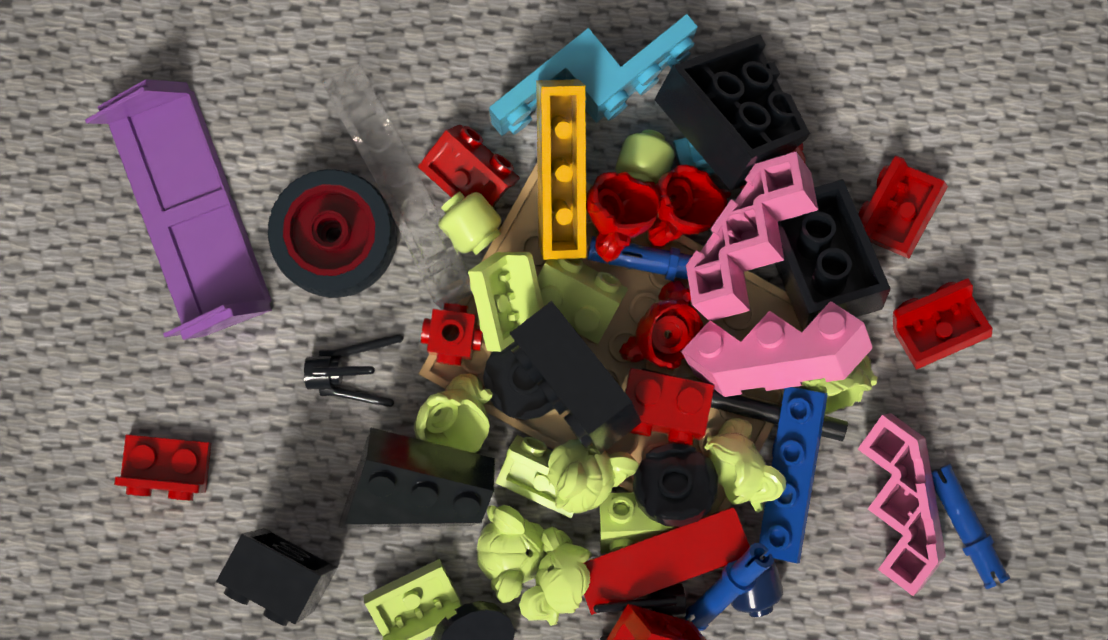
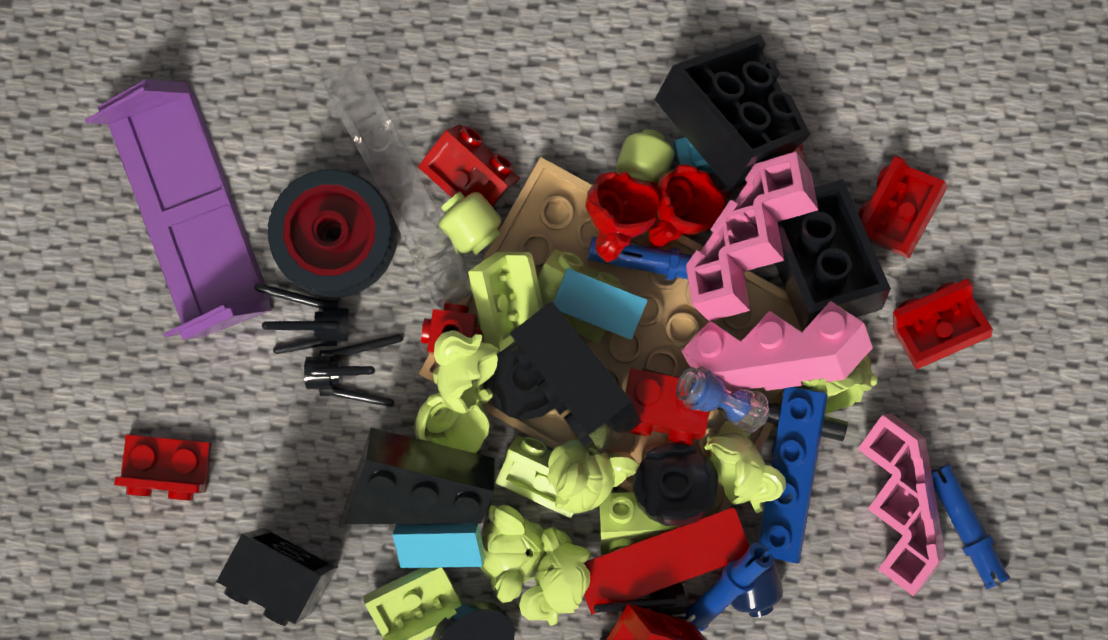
medium azure bracket [489,14,698,136] -> none
yellow brick [536,79,586,260] -> none
red hair [619,281,704,369] -> none
none -> black plant [254,283,348,354]
none -> medium azure tile [392,523,486,568]
none -> yellowish green hair [432,330,499,413]
none -> medium azure tile [553,268,647,340]
none -> clear piece [676,367,769,433]

